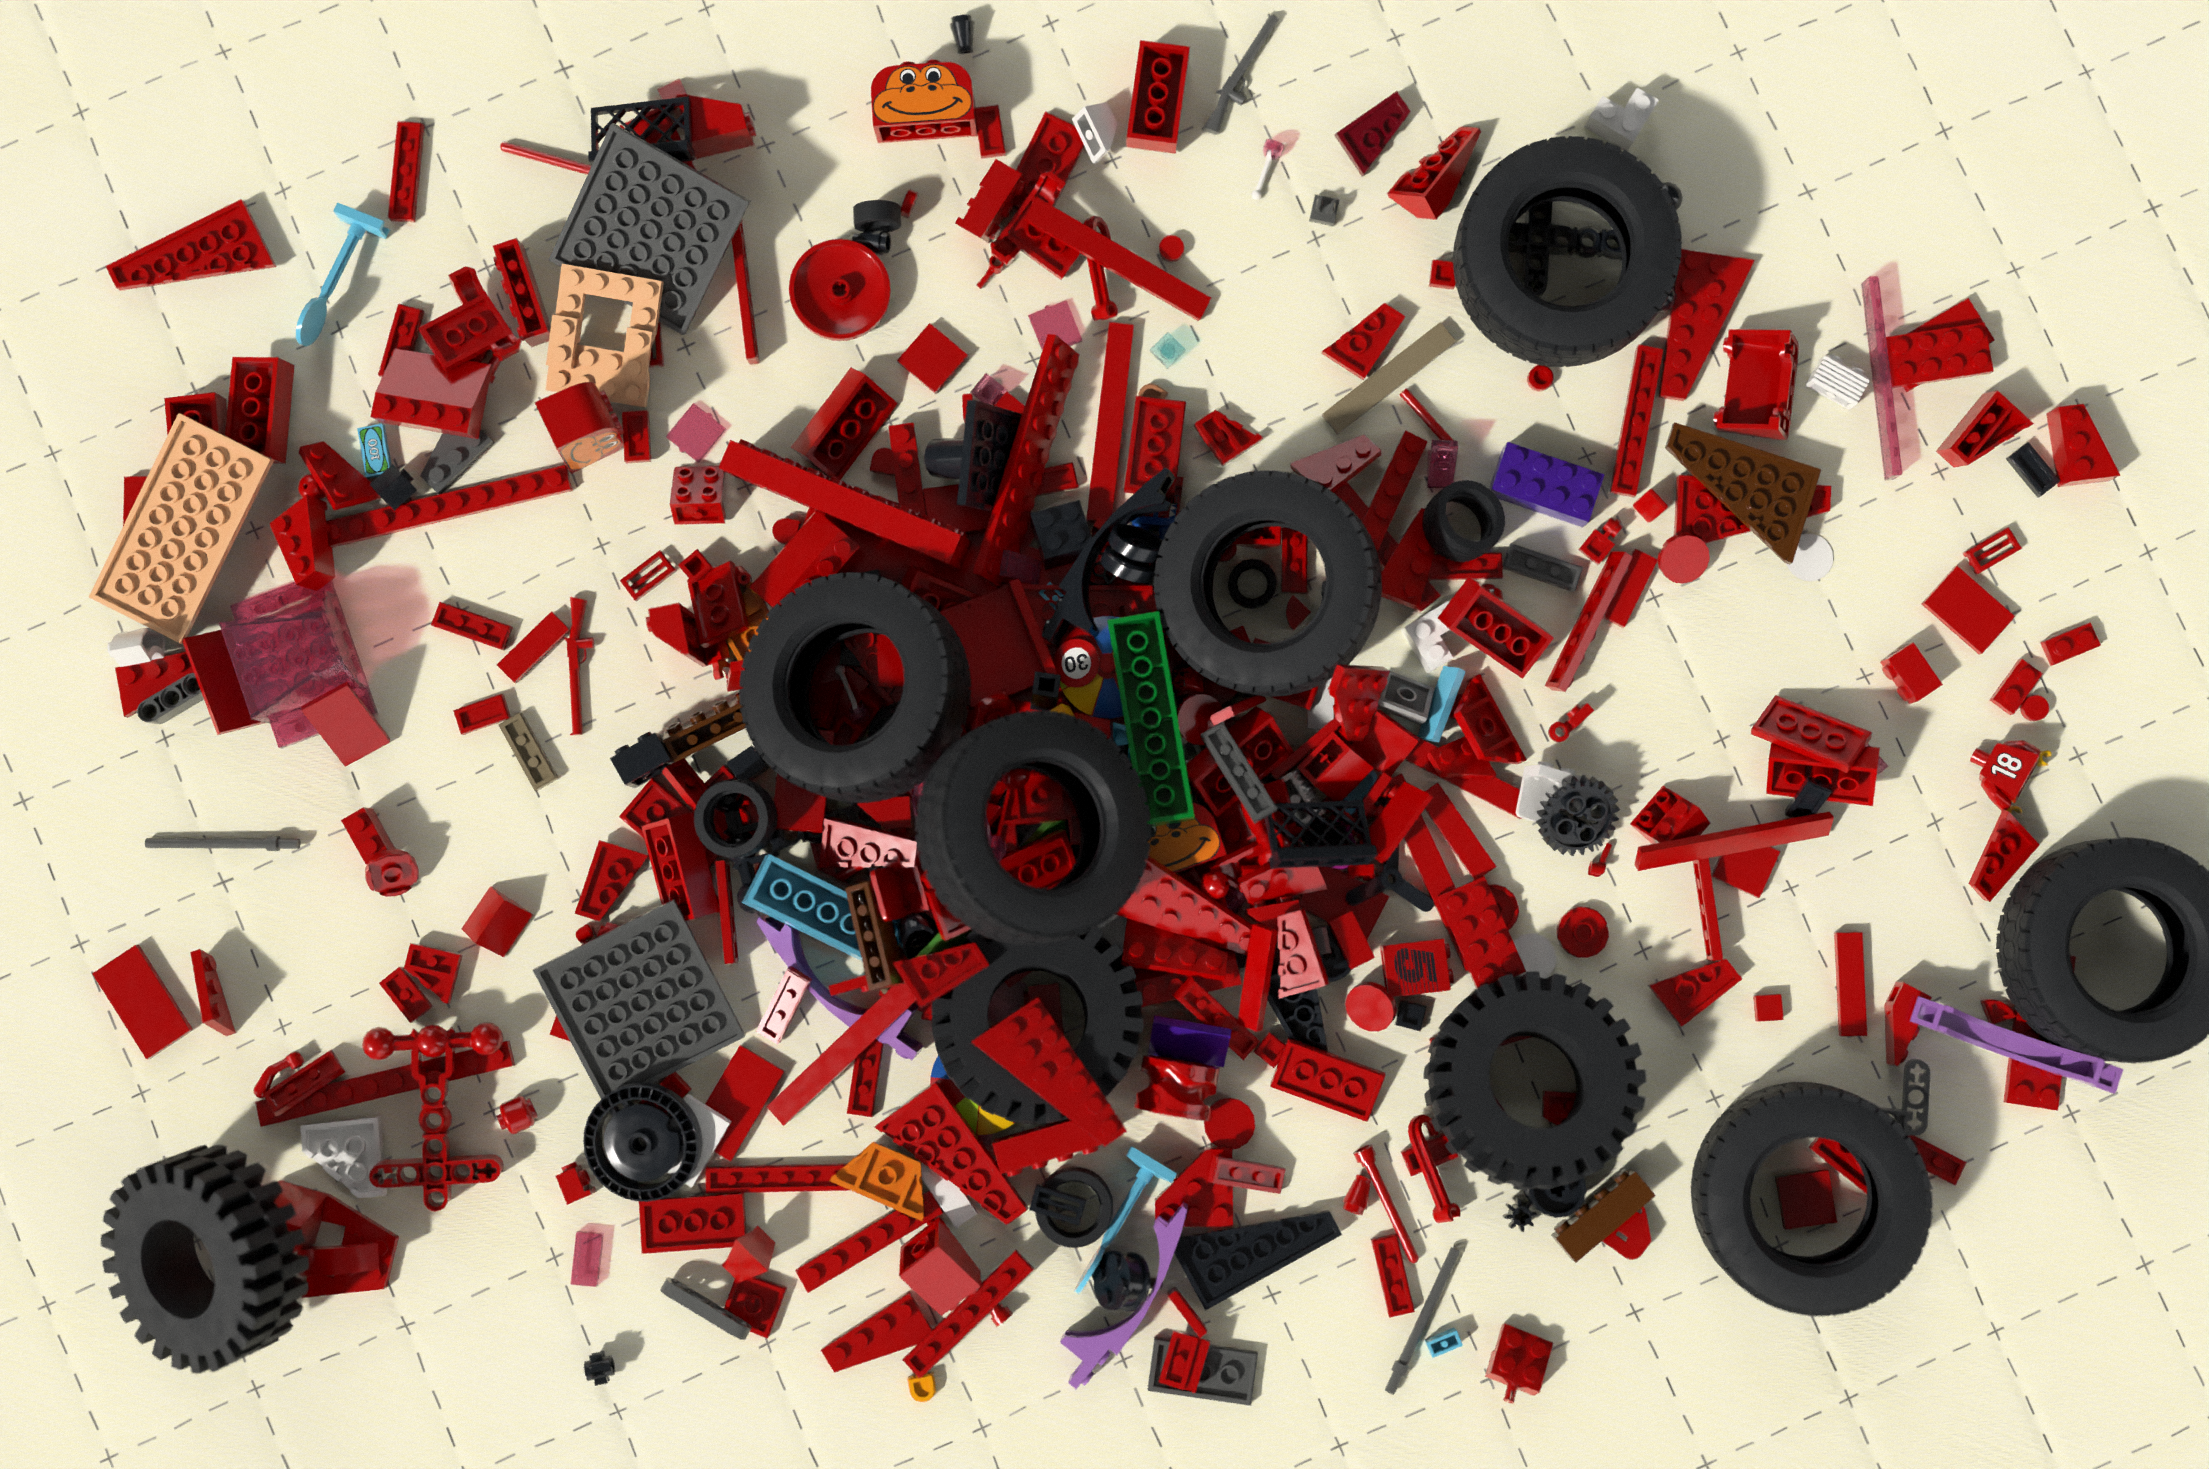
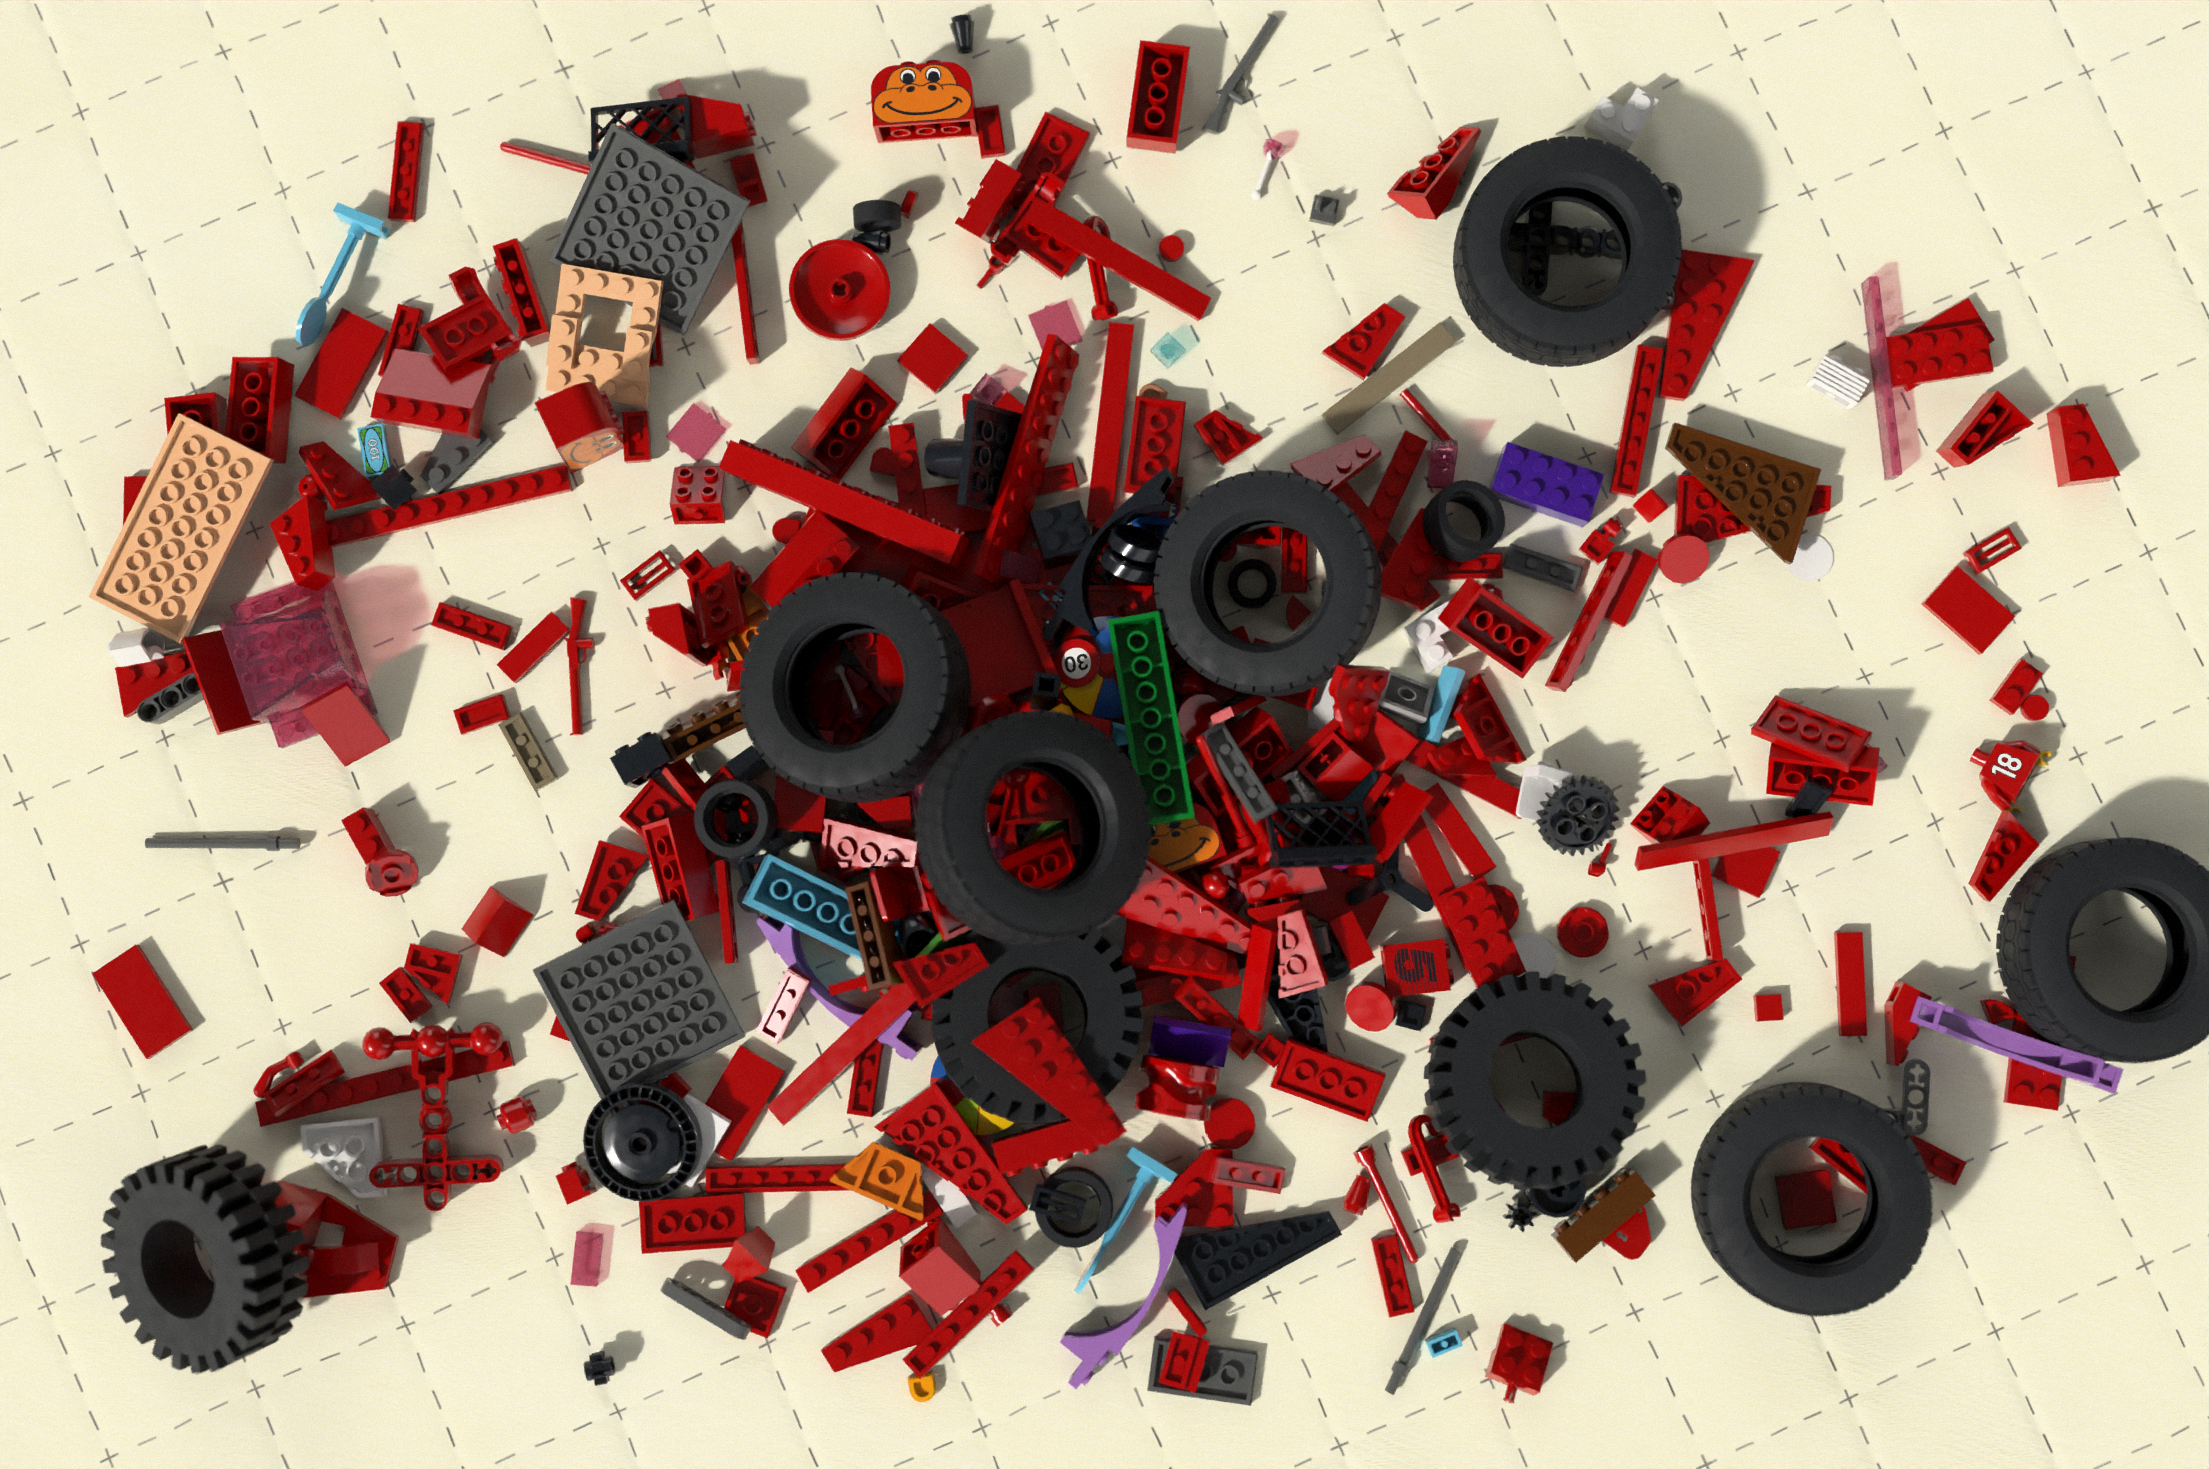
red wing [105,199,277,291] -> none
red wing [190,949,236,1037] -> none
white slope [1072,102,1118,163] -> none
black wheel [1092,1251,1163,1311] -> none
dark red wing [1334,91,1411,176] -> none
red plate [1428,259,1456,290] -> none
red tile [1527,365,1554,392] -> none
red plate [1548,703,1594,742] -> none
red windscreen [1714,329,1799,440] -> none
red brick [1880,642,1943,704] -> none
black tile [2006,442,2060,498] -> none
red plate [2040,622,2101,666] -> none
none -> red tile [294,308,389,420]
none -> red slope [730,153,768,207]
none -> red piece [1196,735,1256,848]

